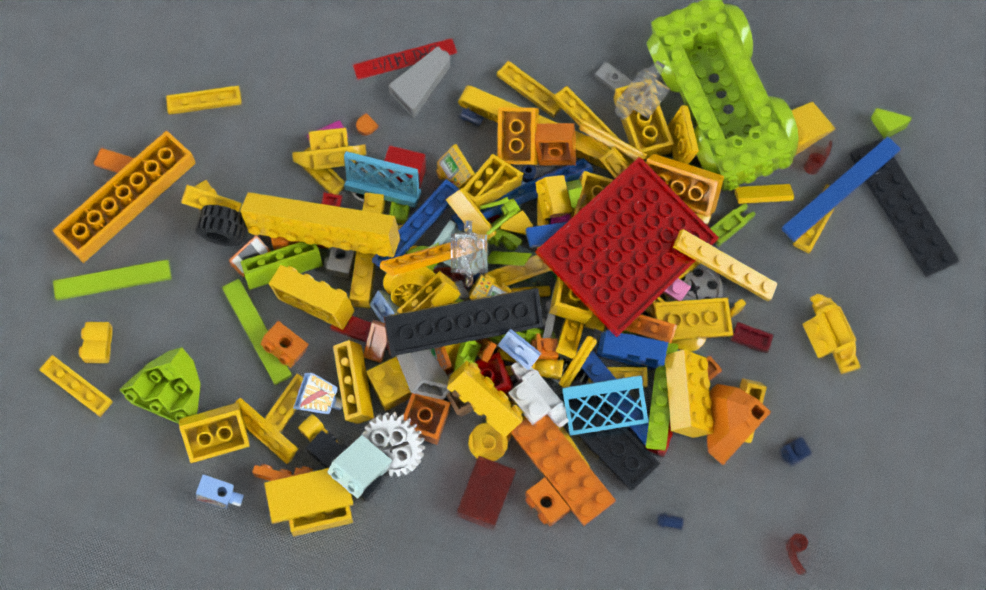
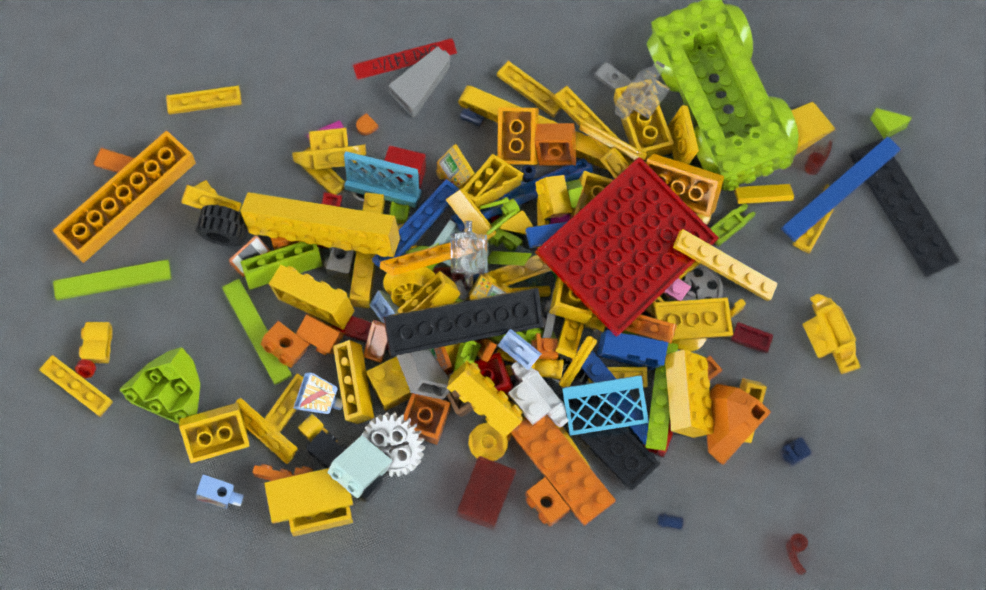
none -> red tile [75,359,96,378]
none -> orange brick [296,314,345,355]

